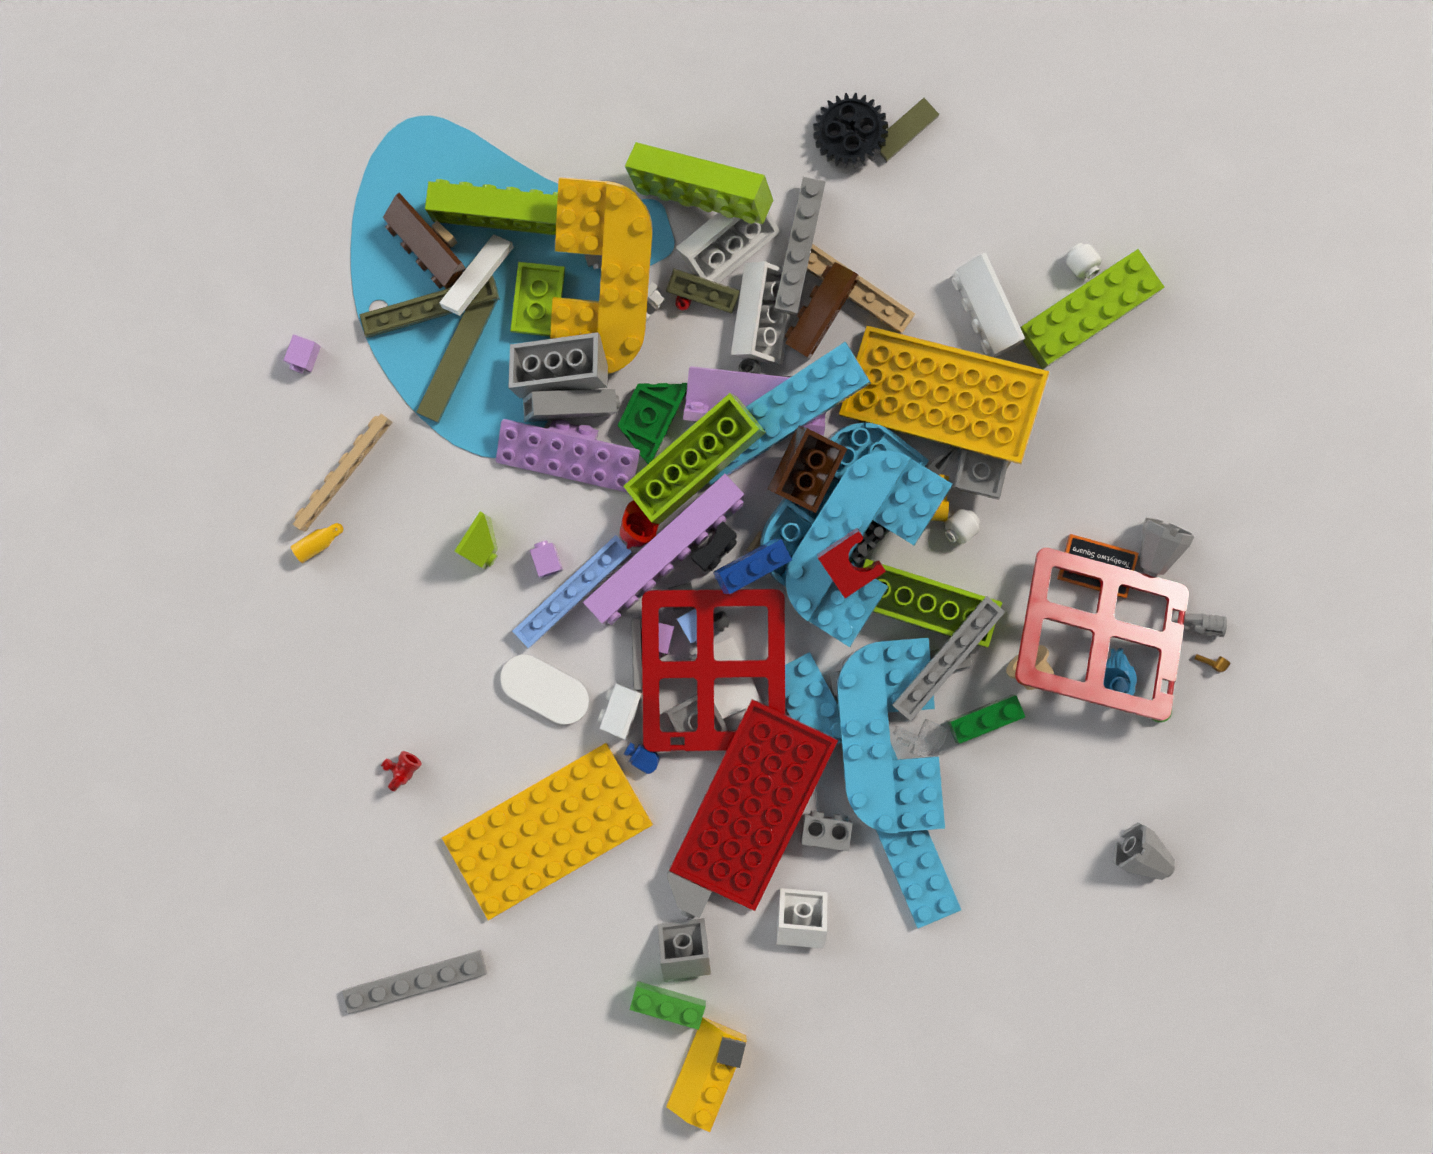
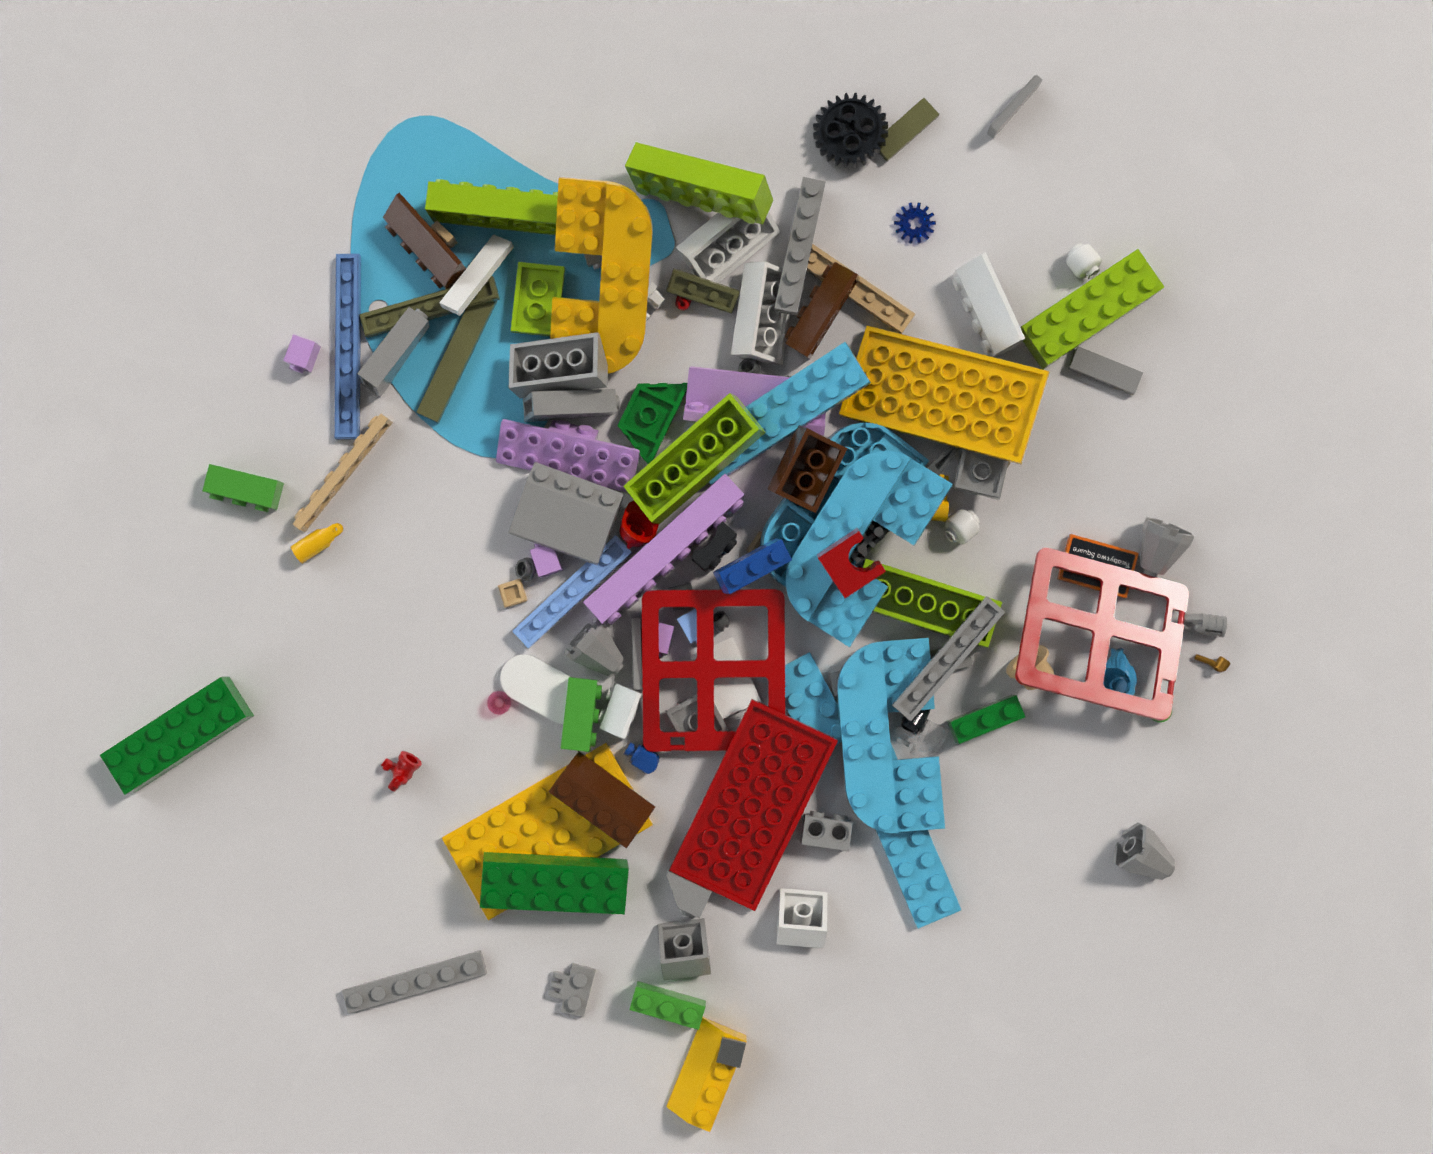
lime slope [454,511,498,569] -> none
none -> green brick [100,677,254,795]
none -> bright green brick [202,464,284,513]
none -> medium blue tile [335,253,361,440]
none -> light grey slope [357,307,430,398]
none -> green brick [480,852,629,915]
none -> clear pink plate [487,691,511,715]
none -> tan tile [498,579,528,608]
none -> light grey slope [508,462,624,565]
none -> dark grey plate [515,557,537,581]
none -> reddish brown slope [548,751,656,849]
none -> light grey hinge [548,963,596,1017]
none -> bright green brick [561,677,602,752]
none -> light grey cone [564,617,624,676]
none -> clear blue gear [894,202,936,244]
none -> black cone [901,709,931,736]
none -> light grey tile [987,75,1043,139]
none -> light grey tile [1068,346,1143,395]

